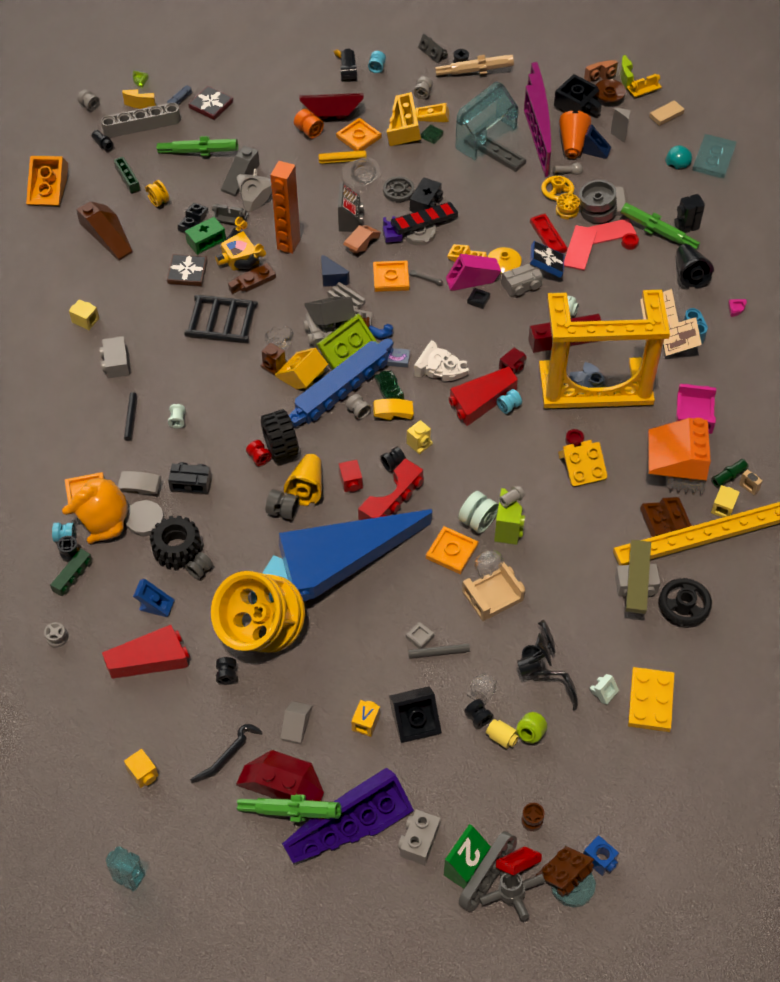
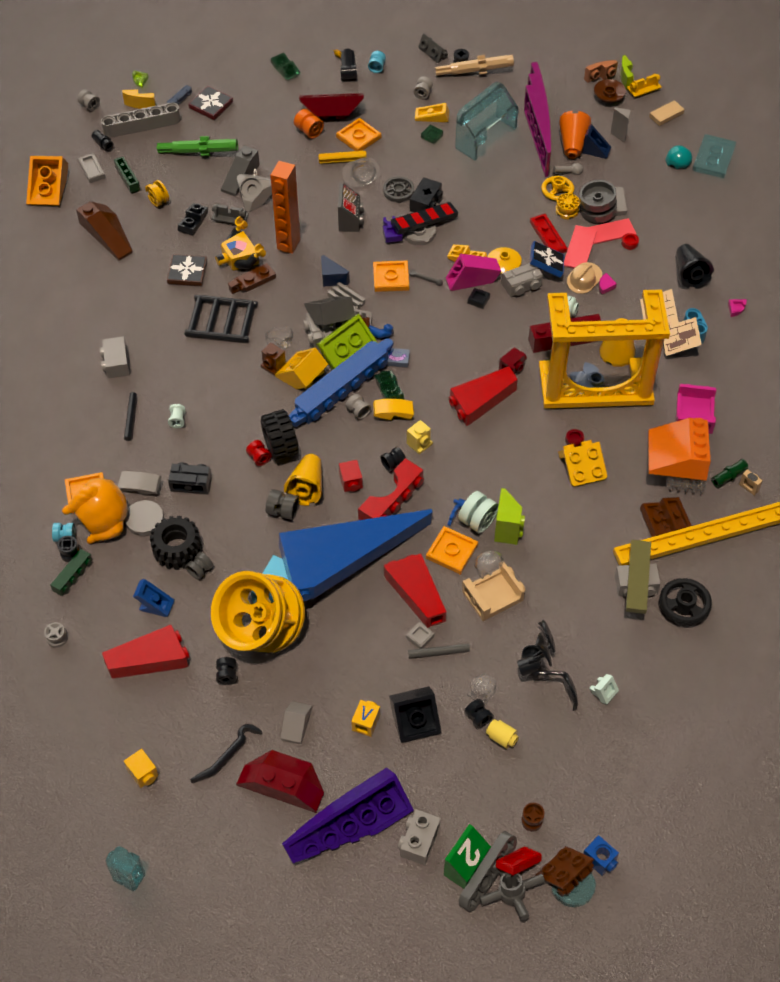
light yellow brick [69,299,99,330] -> none
green brick [185,217,226,255] -> none
bright green piece [237,794,341,822] -> none
nougat slope [343,225,381,253] -> none
yellow wedge [387,92,421,146] -> none
white piece [414,340,469,381] -> none
dark grey tile [465,130,526,172] -> none
medium azure wheel [497,389,522,414] -> none
light grey pin [499,486,525,508] -> none
lime head [516,712,548,744] -> none
black hinge [554,74,602,115] -> none
bright green piece [620,203,700,250] -> none
yellow plate [628,667,674,732] -> none
black brick [674,194,705,233] -> none
light yellow brick [711,485,740,517] -> none
none -> light grey tile [78,153,105,183]
none -> clear green slope [270,52,301,80]
none -> red slope [384,553,447,628]
none -> blue piece [447,498,466,526]
none -> tan piece [567,262,602,294]
none -> dark pink tile [599,273,617,294]
none -> yellow cone [599,318,635,367]

